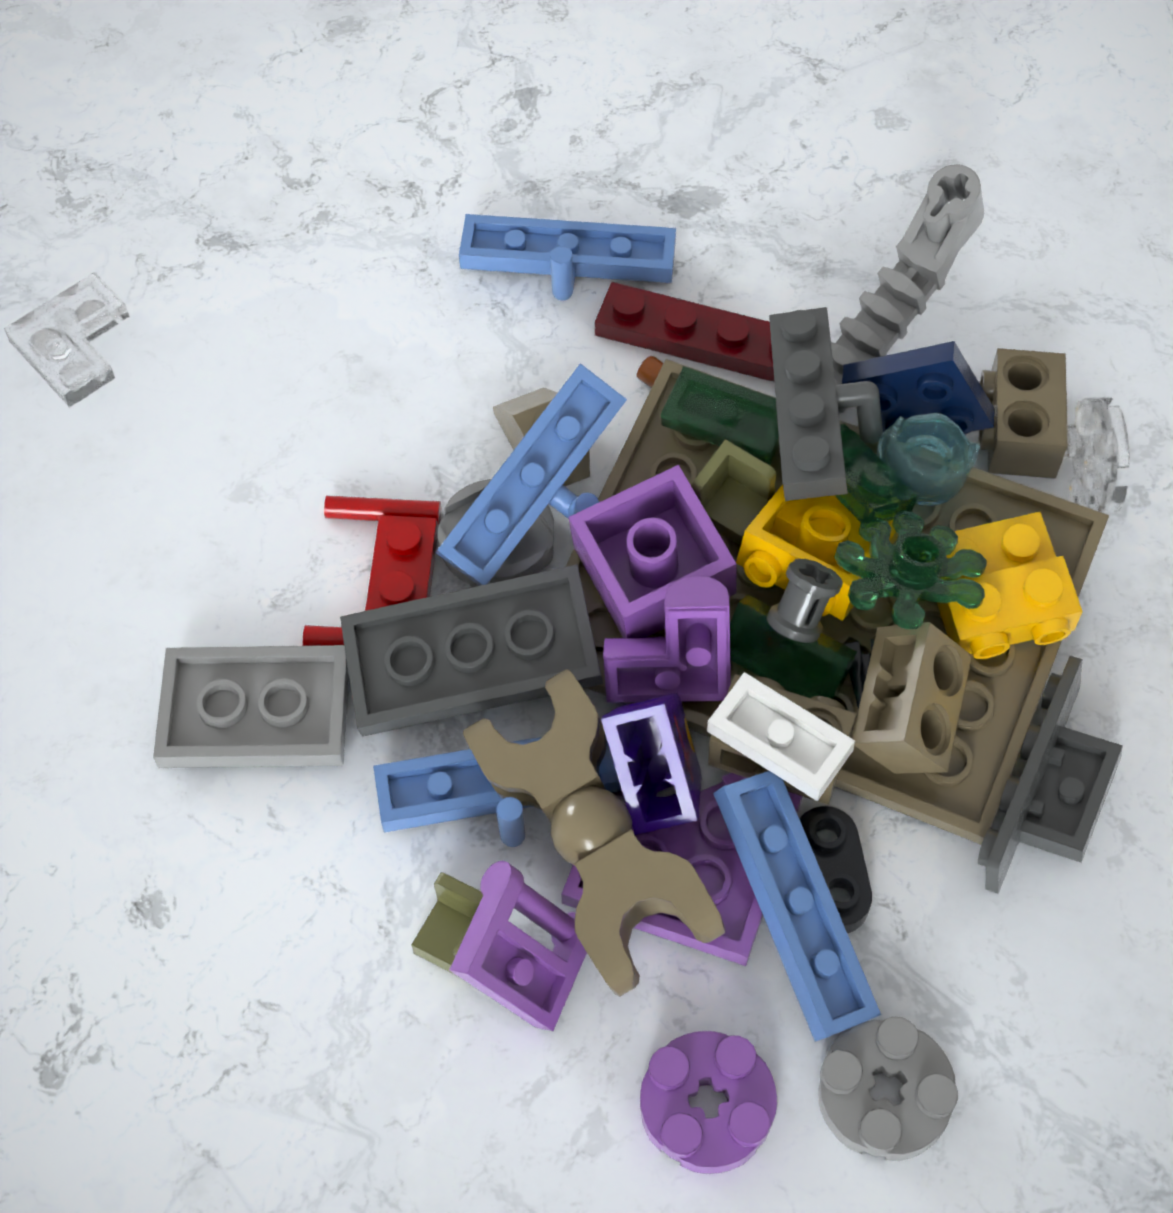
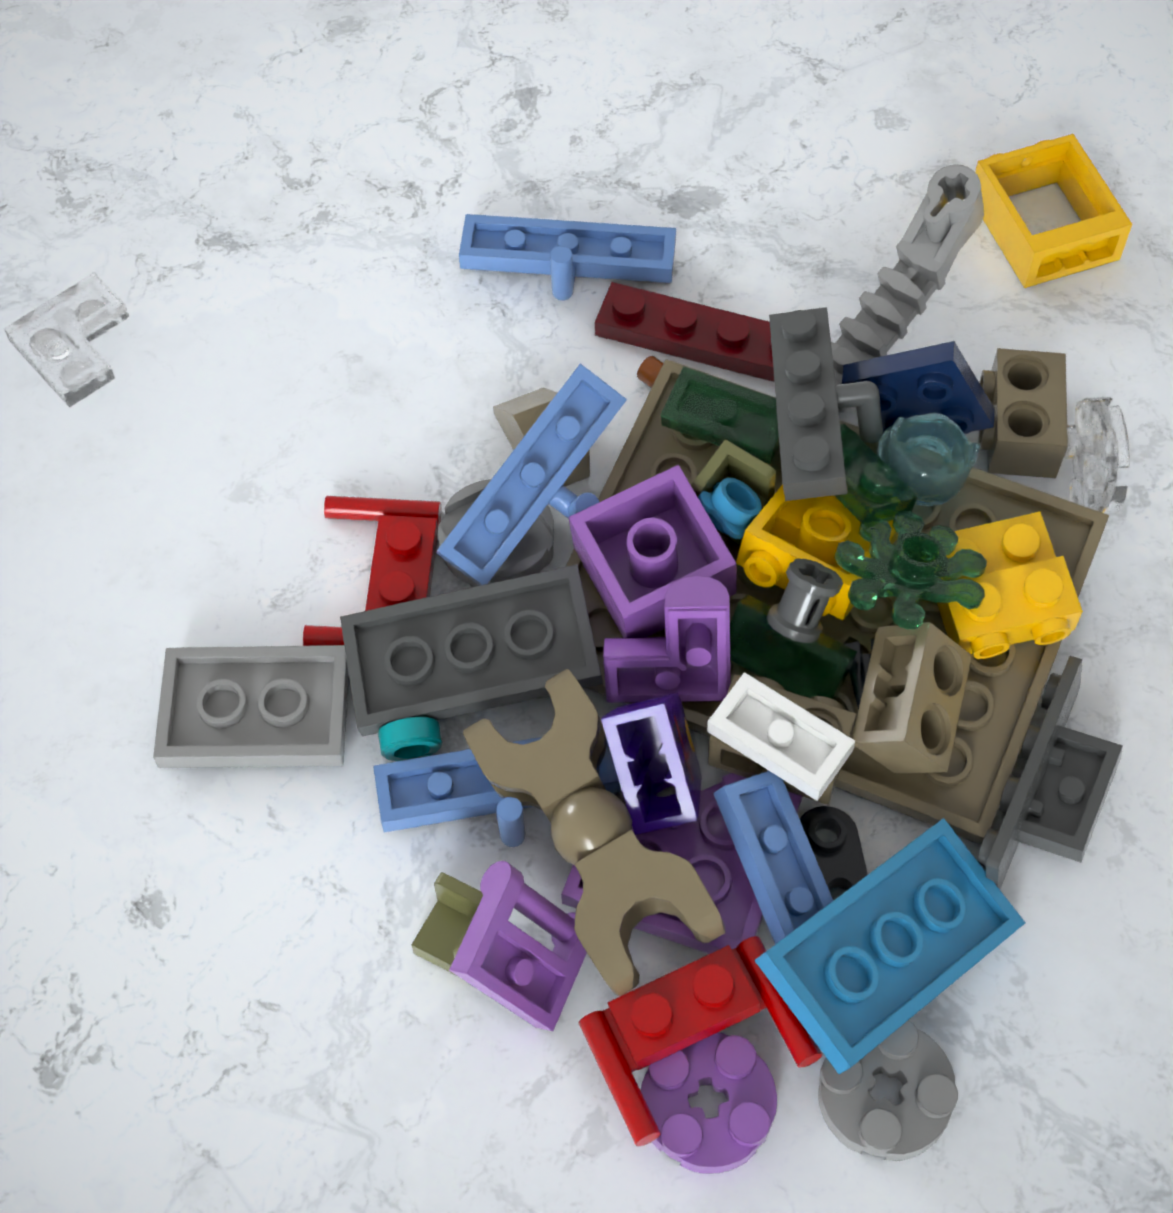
none -> teal tile [378,717,442,762]
none -> red plate [579,936,822,1147]
none -> dark azure plate [698,478,762,539]
none -> dark azure plate [754,818,1026,1074]
none -> yellow window [975,134,1133,288]

